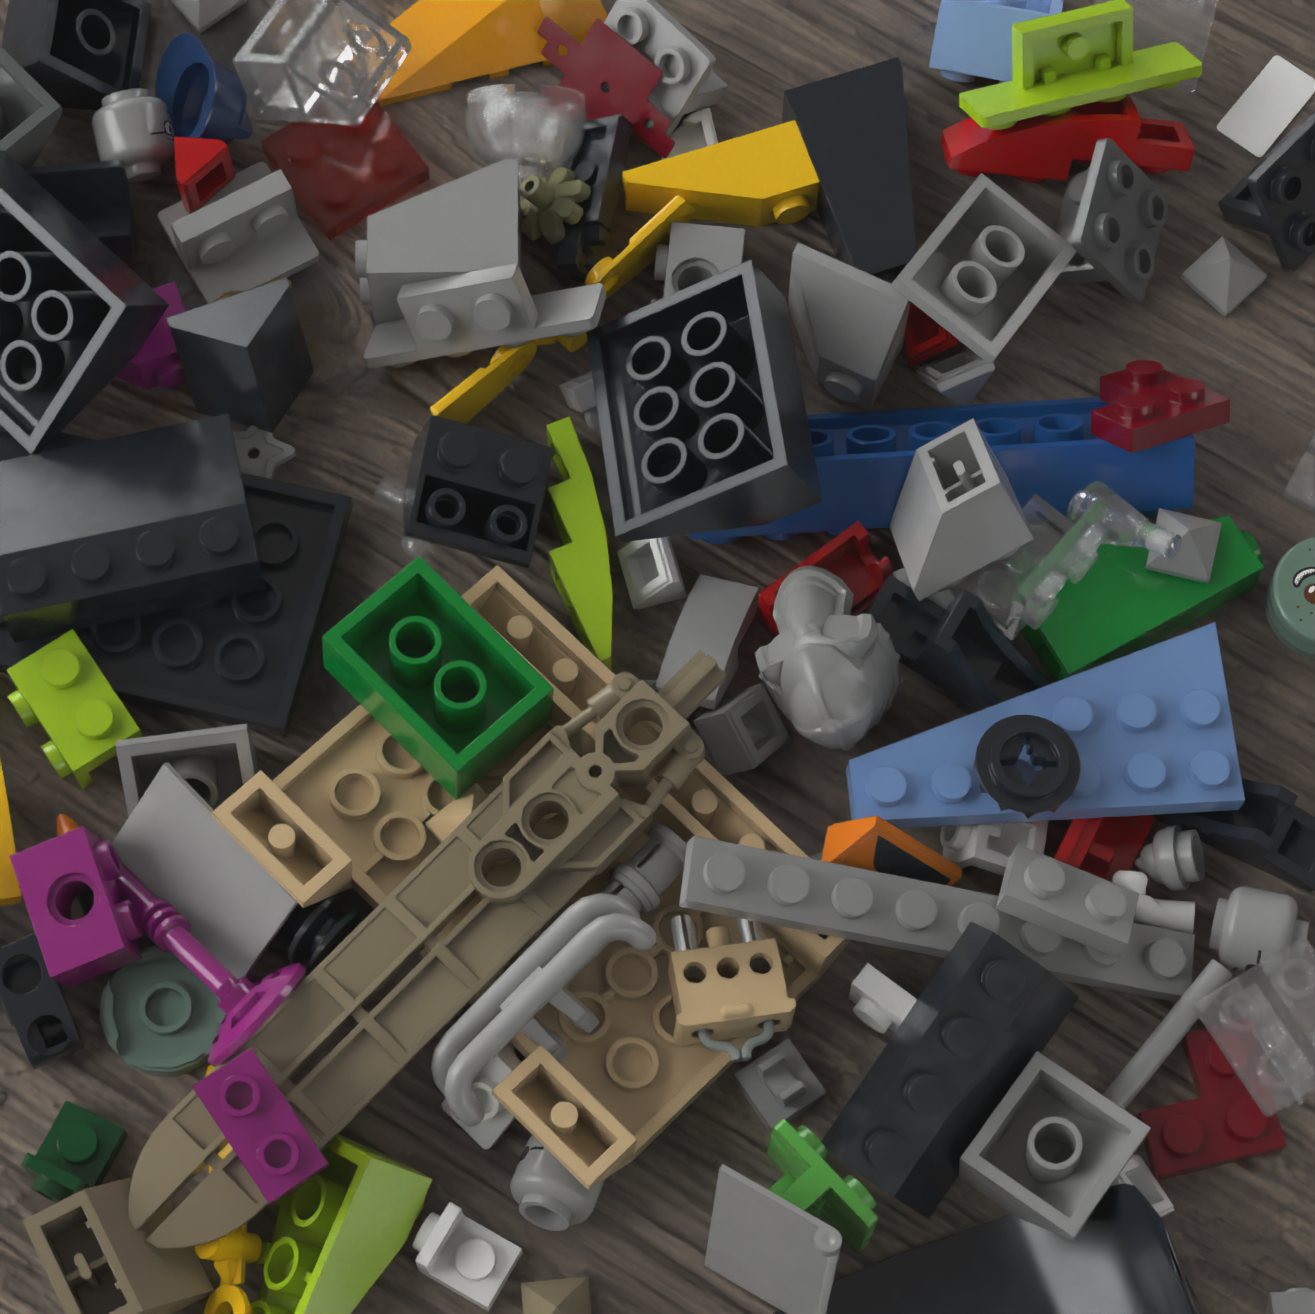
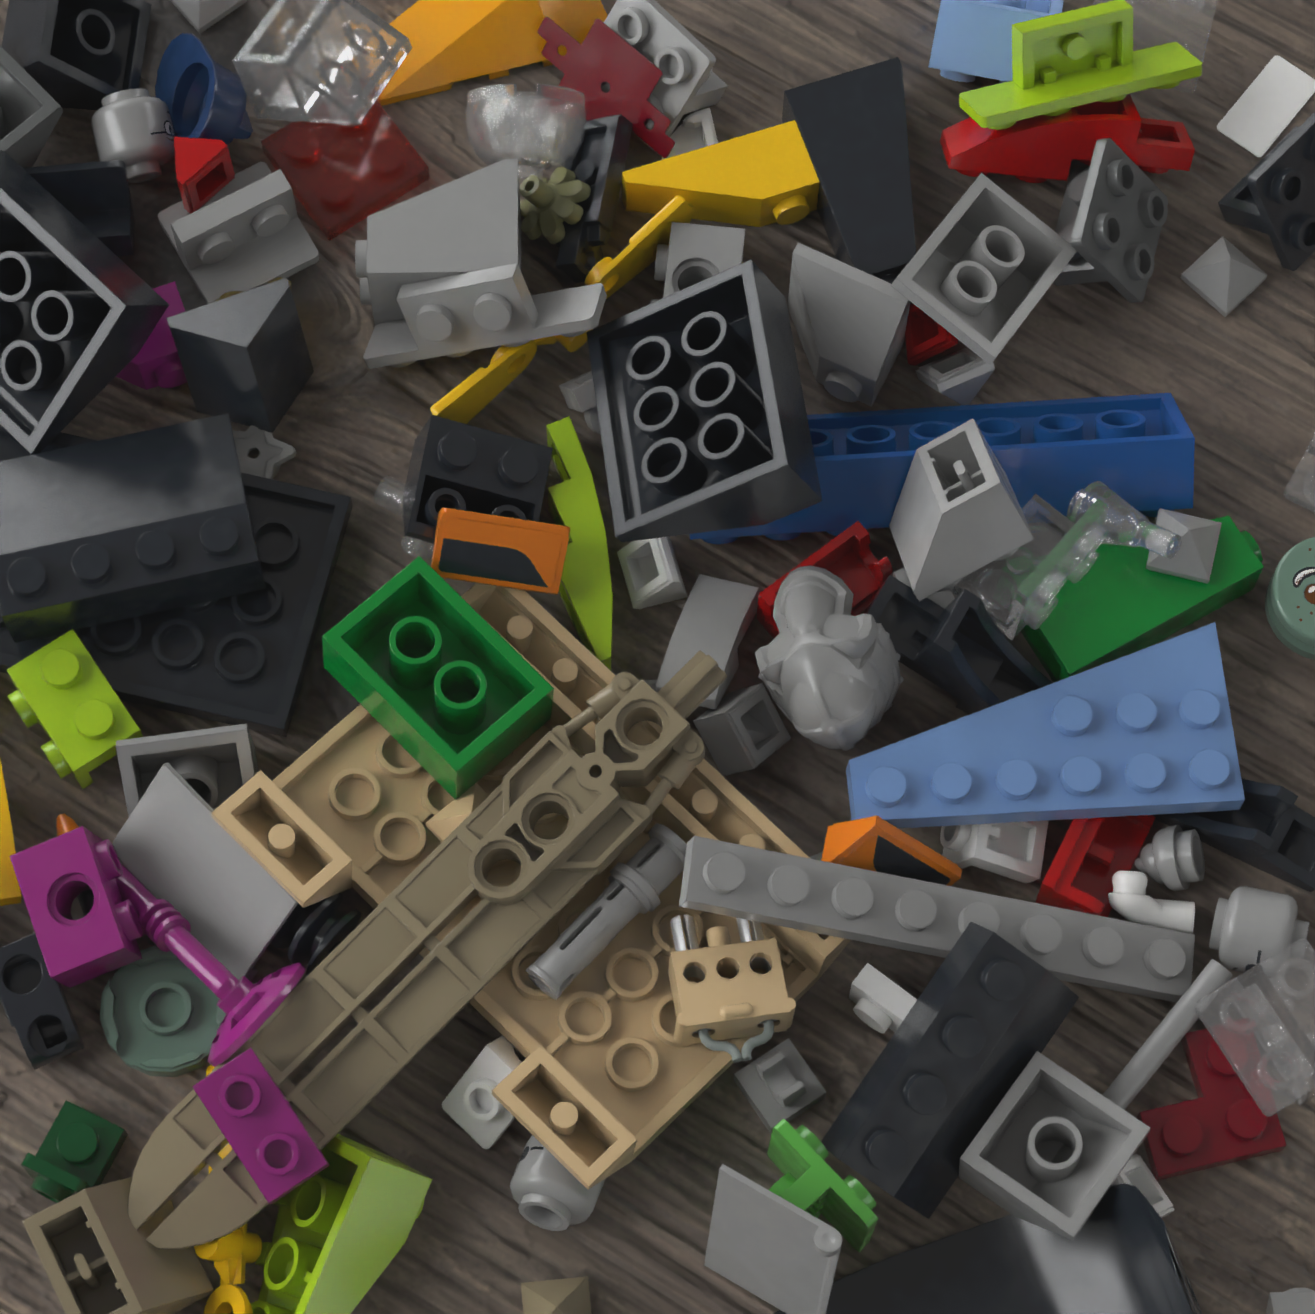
white bracket [412,1202,522,1312] -> none
light grey piece [431,893,656,1127] -> none
black gear [973,714,1081,819] -> none
light grey plate [996,844,1139,958] -> none
dark red plate [1091,360,1230,453] -> none
none -> orange slope [431,508,570,595]

